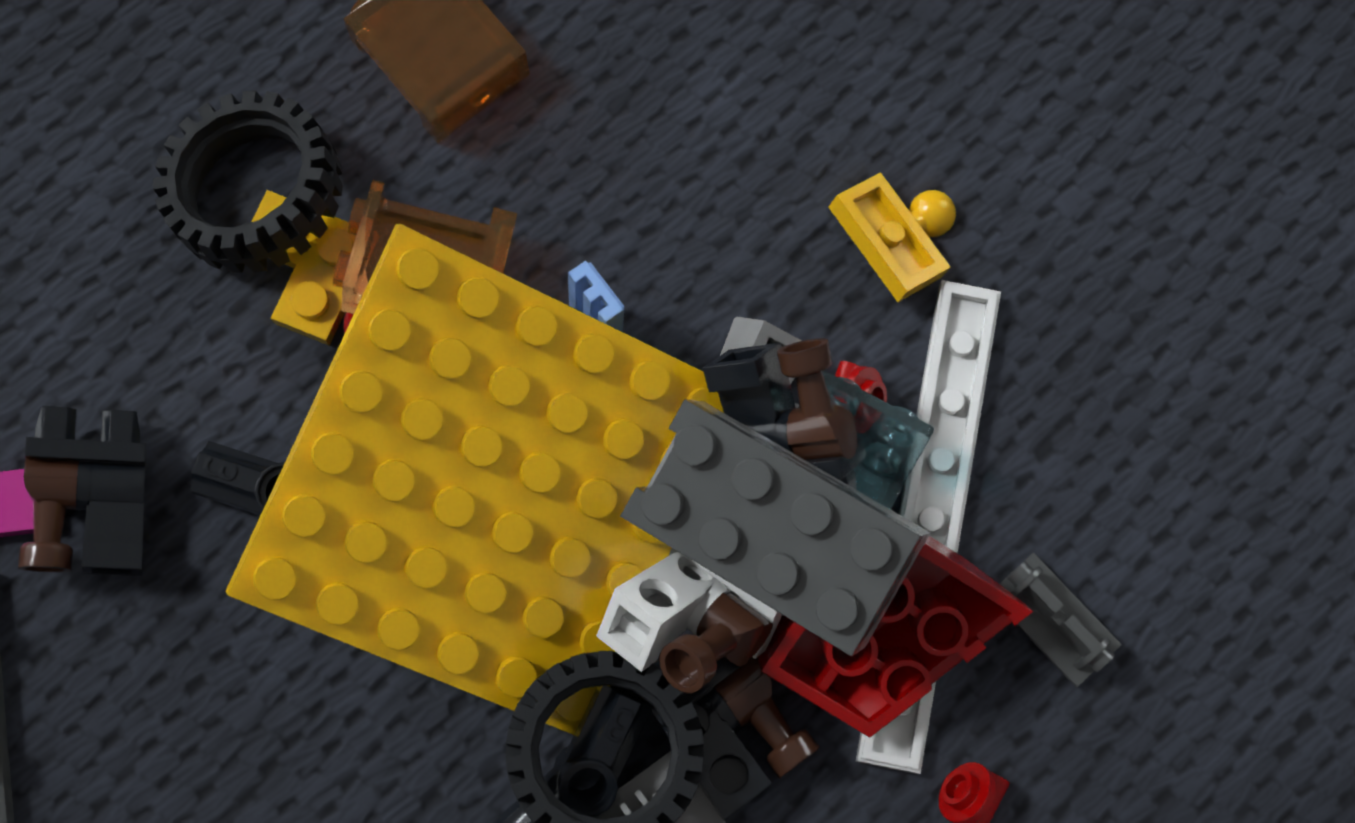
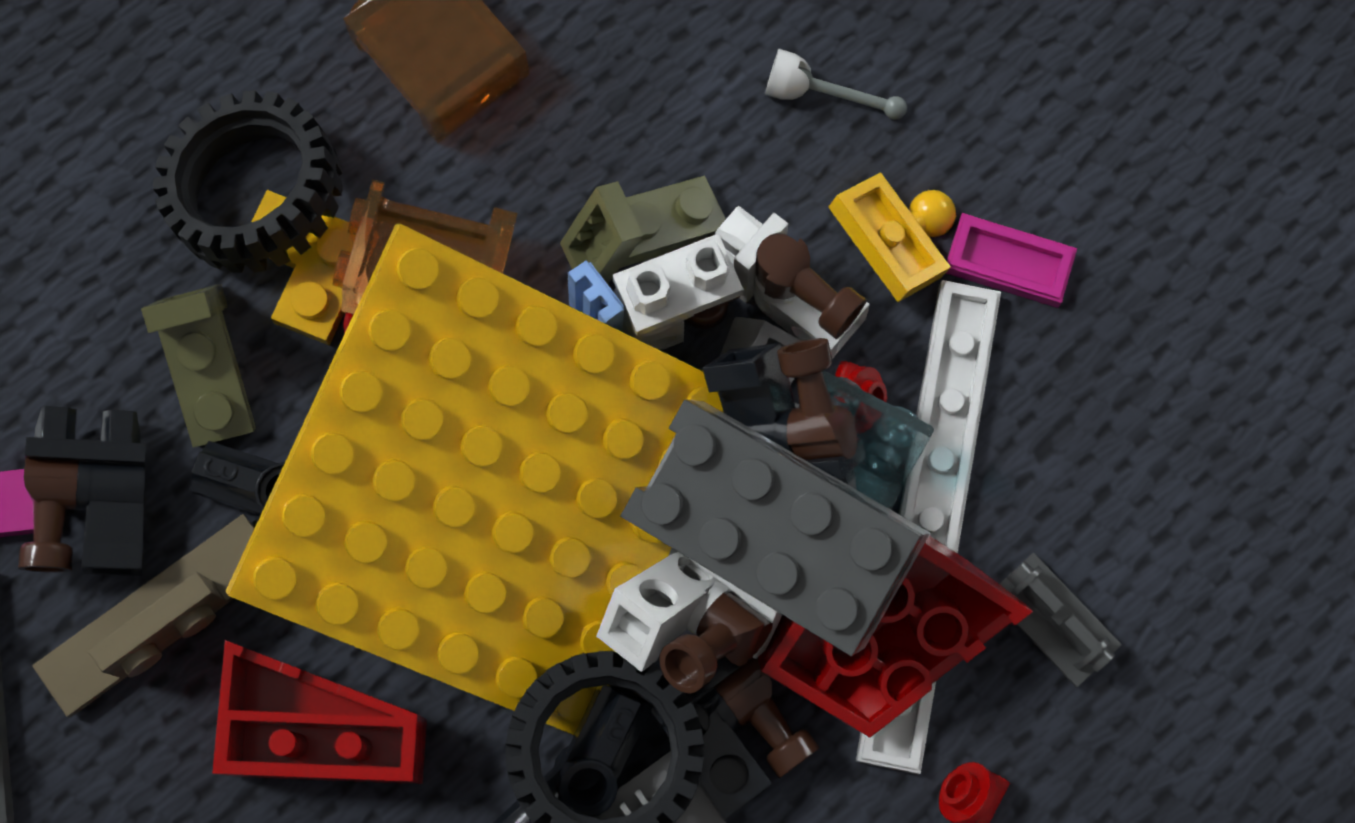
none -> dark tan bracket [32,514,254,718]
none -> olive bracket [141,283,256,448]
none -> red wedge [212,640,427,784]
none -> olive bracket [560,175,726,284]
none -> white hips [613,233,743,351]
none -> hips [715,206,870,359]
none -> hinge [765,49,907,120]
none -> dark pink tile [946,213,1077,308]

